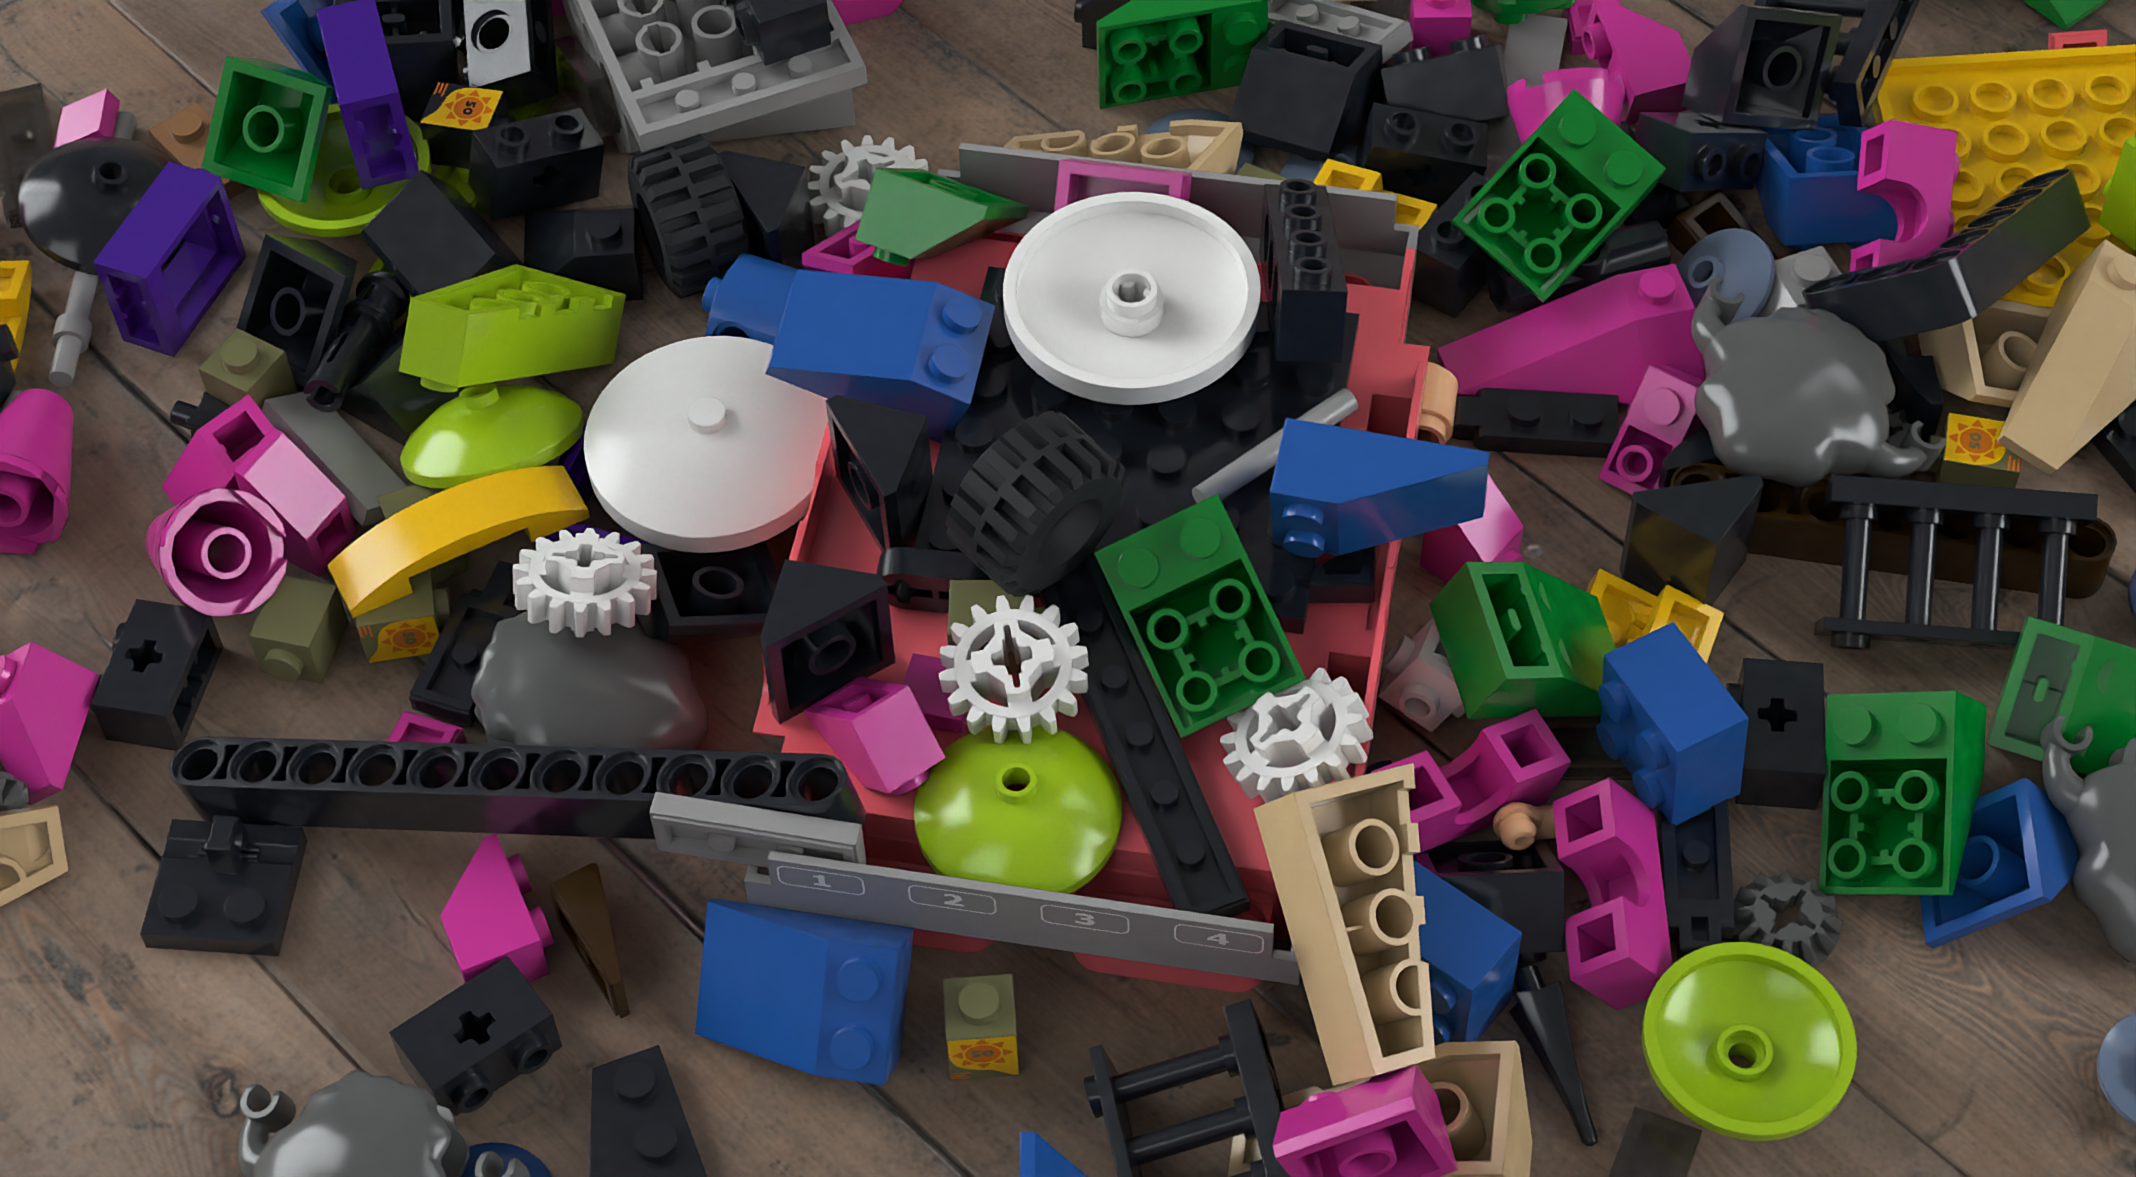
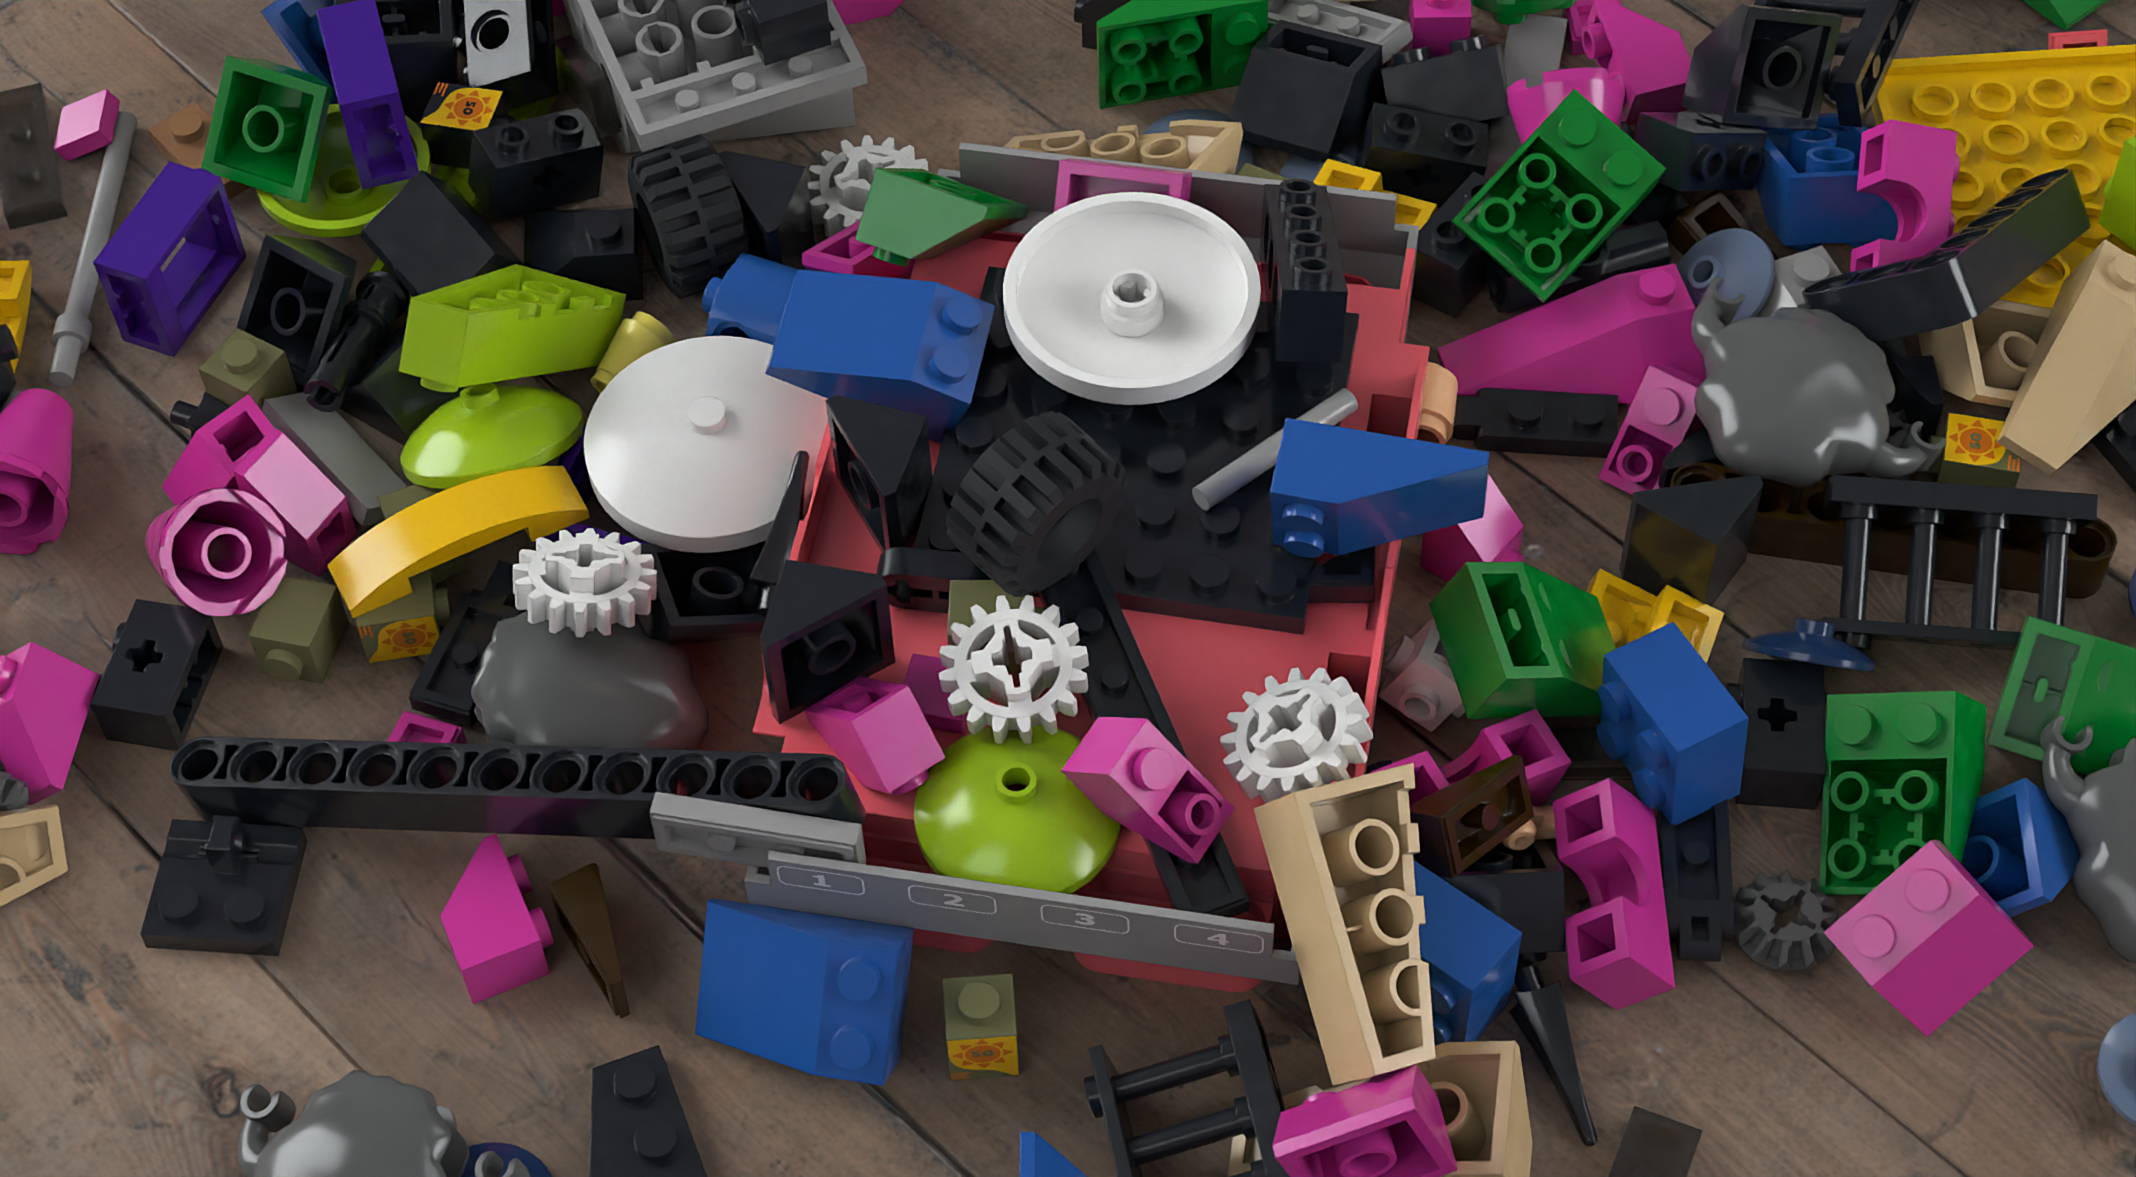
black dish [19,137,185,275] -> none
black brick [389,956,562,1117] -> none
green slope [1094,494,1307,739] -> none
lime dish [1641,942,1857,1141] -> none
none -> light yellow cone [590,311,675,394]
none -> black piece [749,450,810,617]
none -> dark pink slope [1061,717,1235,864]
none -> dark brown slope [1410,755,1534,879]
none -> dark blue dish [1743,617,1876,671]
none -> dark pink slope [1824,840,2035,1037]

